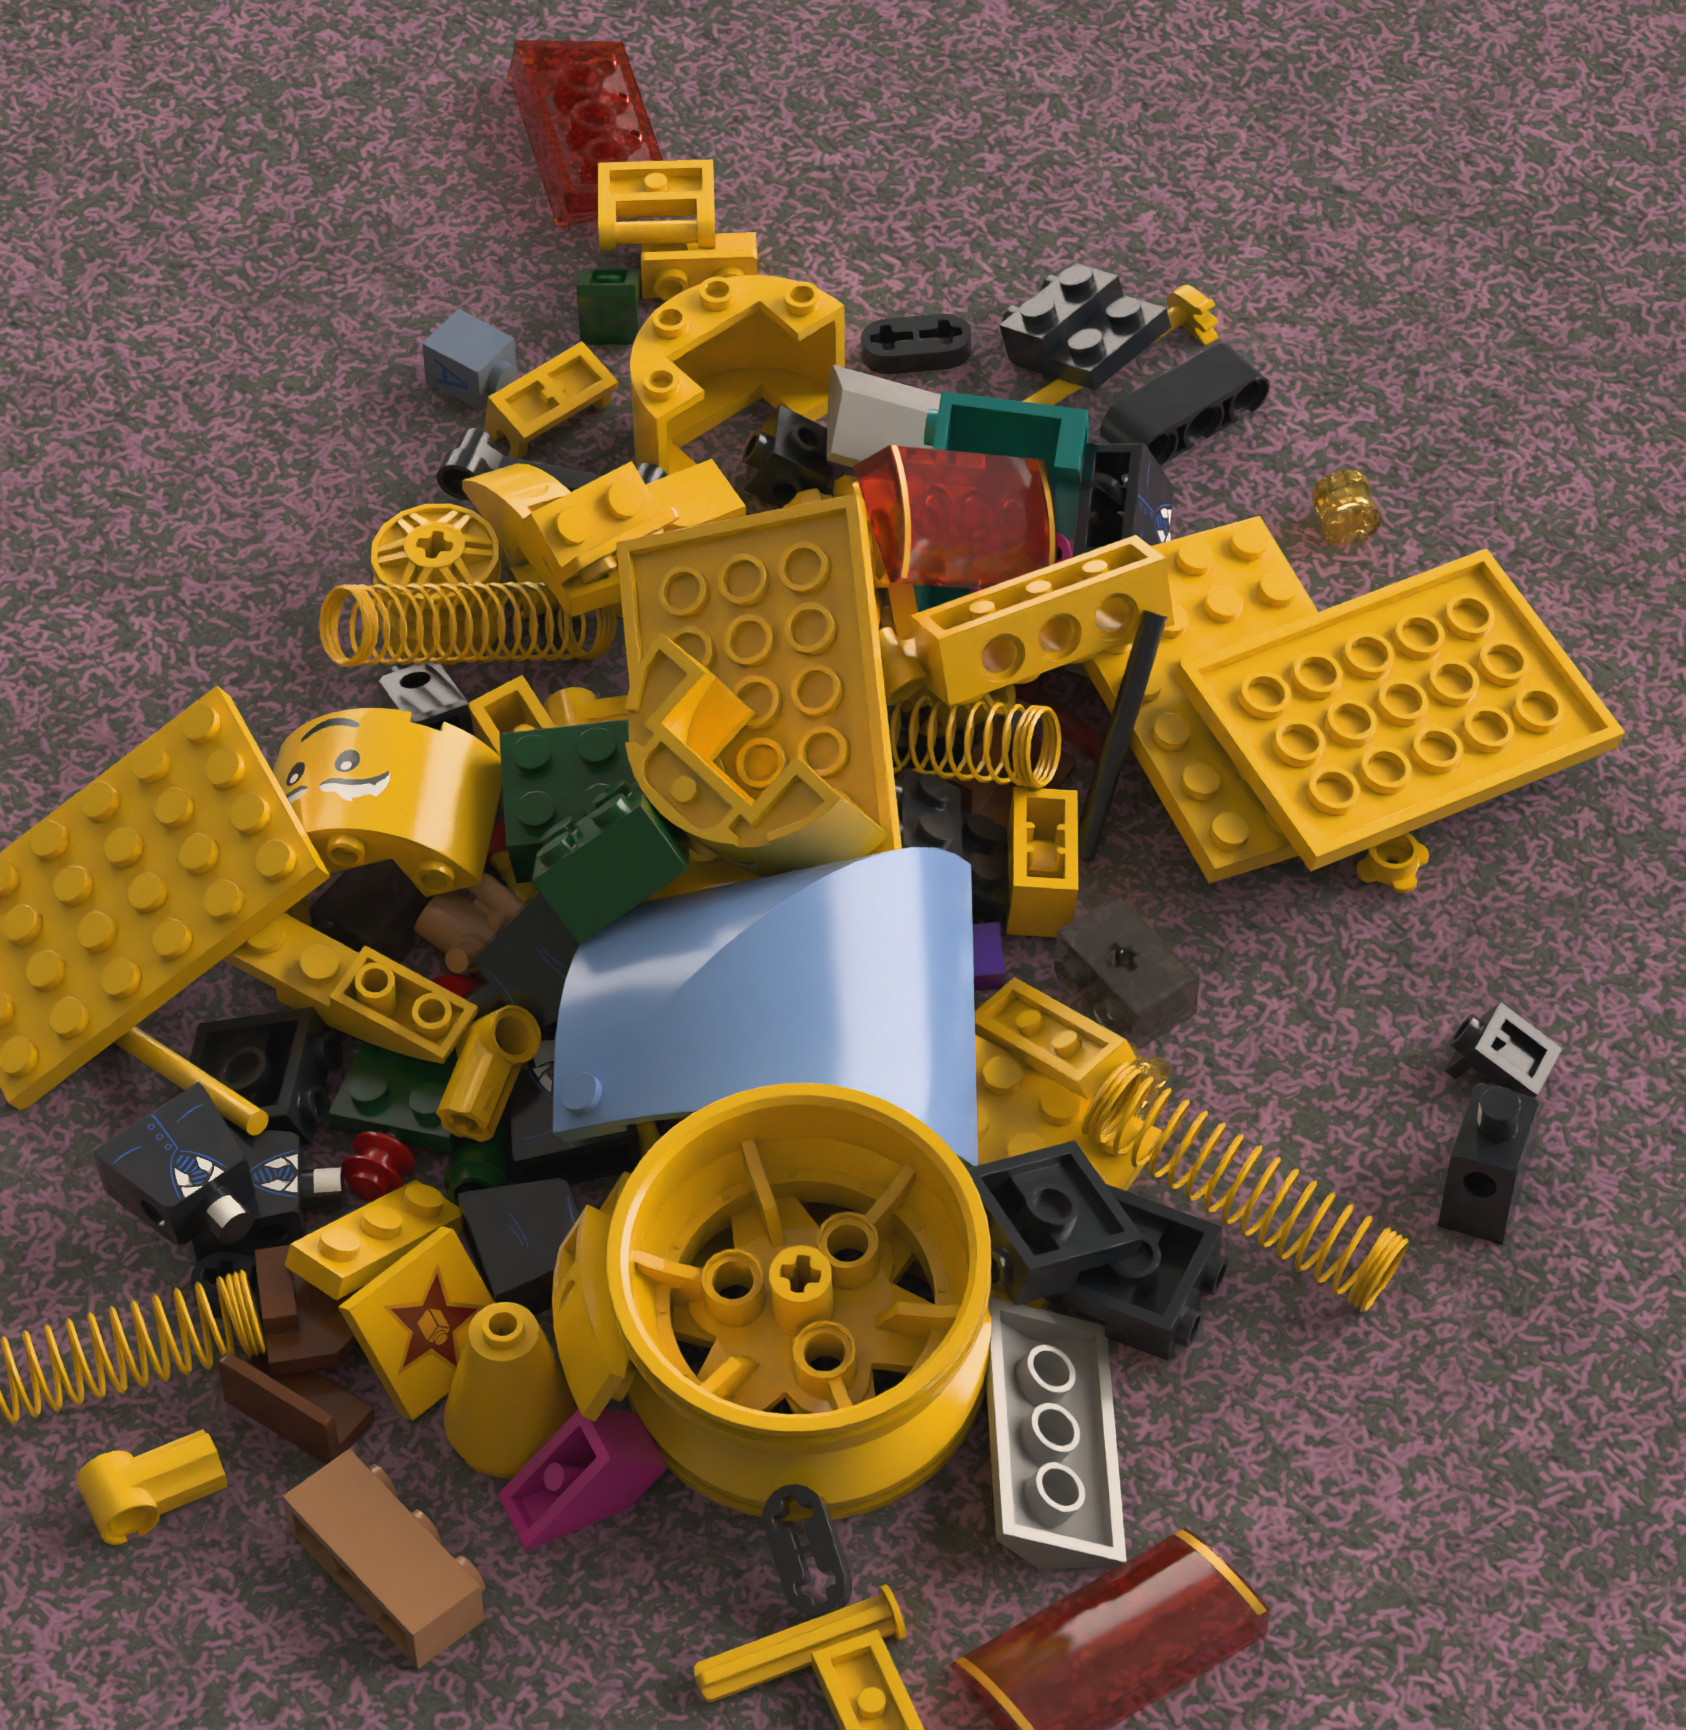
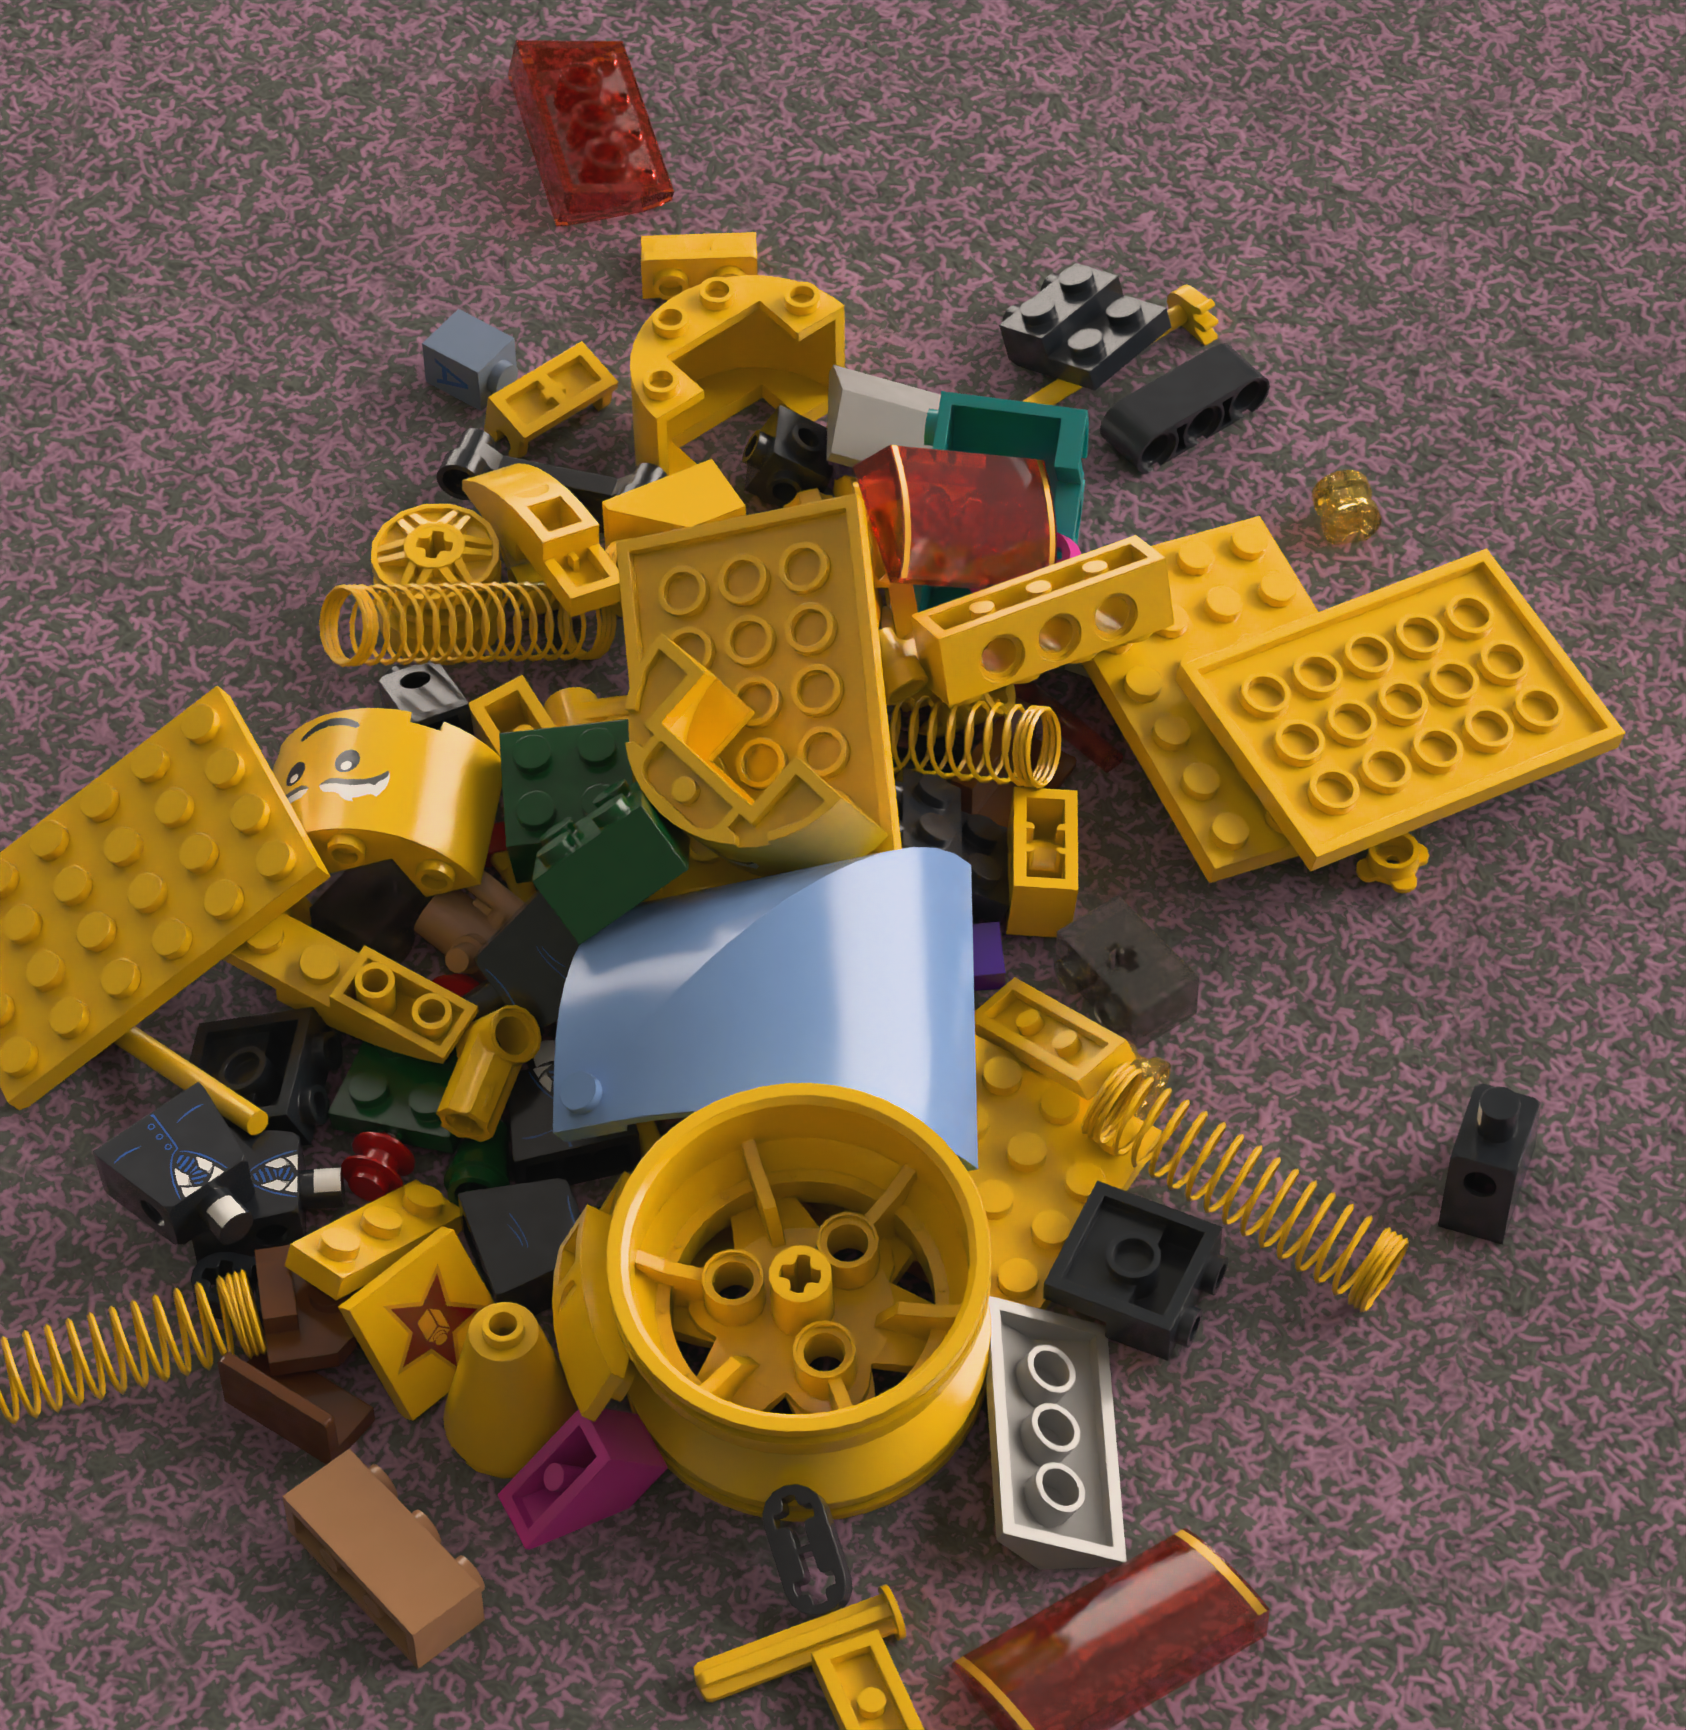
yellow piece [76,1429,228,1545] -> none
yellow bracket [523,461,680,585] -> none
dark green slope [576,268,641,345] -> none
yellow plate [598,159,716,252] -> none
black beam [861,314,971,374] -> none
black plate [967,1140,1144,1305] -> none
black torso [1073,443,1174,557] -> none
black bar [1078,610,1167,860] -> none
black bracket [1445,1002,1563,1098] -> none

